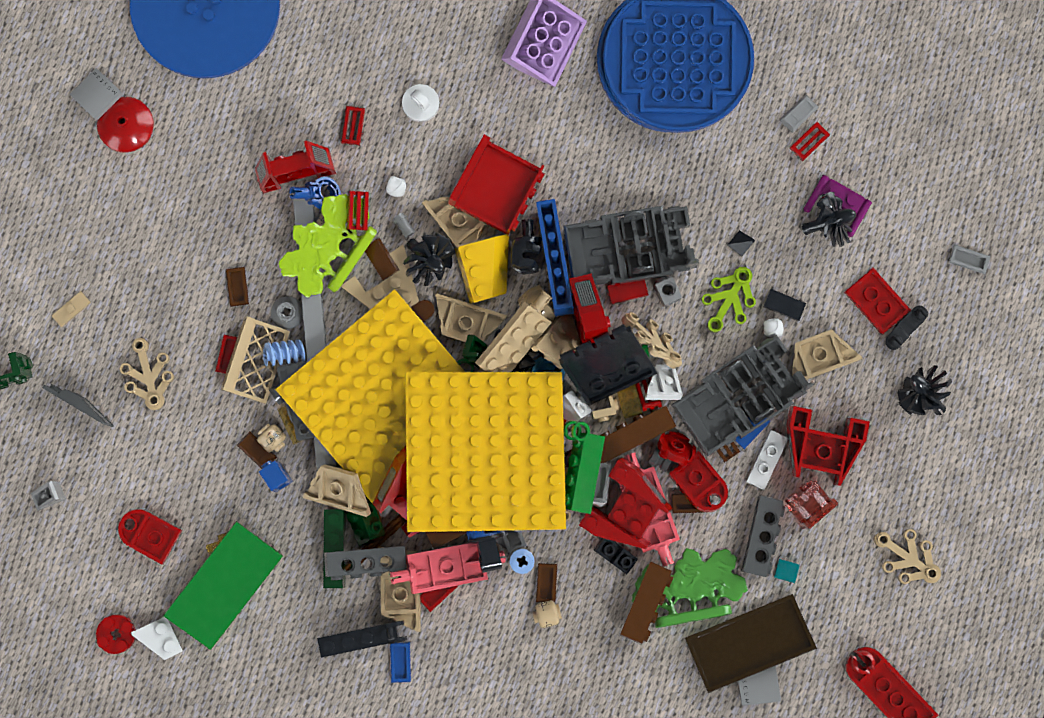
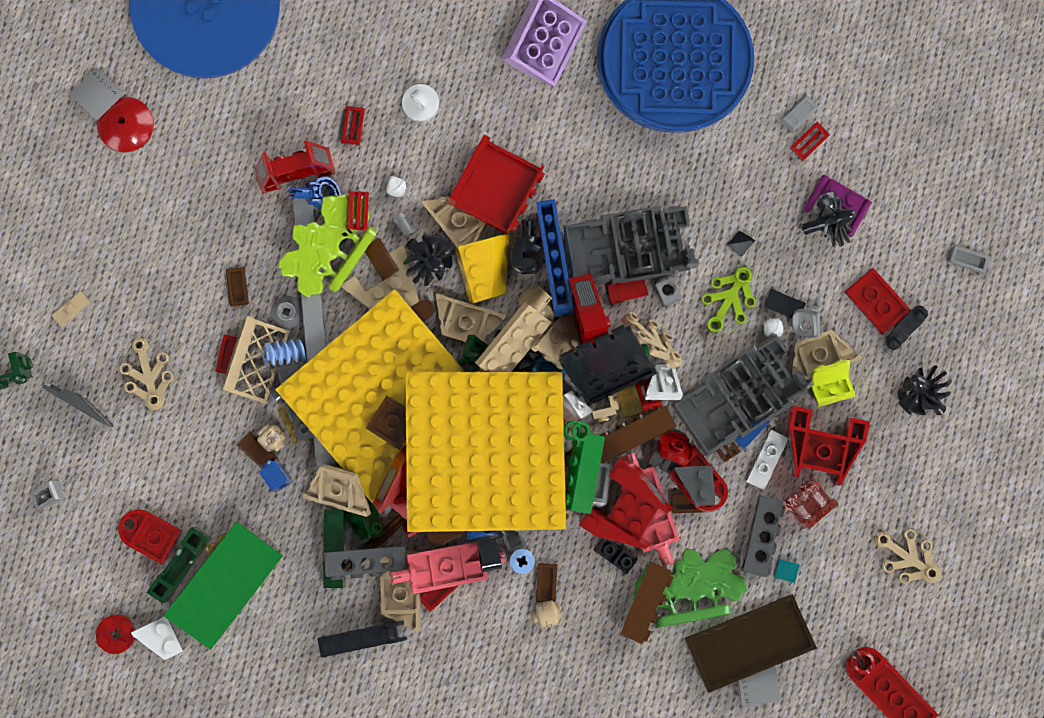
blue tile [390,642,411,683] -> none
none -> dark green arch [146,527,212,604]
none -> reddish brown plate [366,396,406,449]
none -> dark grey wing [674,466,715,506]
none -> light grey piece [792,305,823,338]
none -> neon yellow bracket [810,360,855,407]

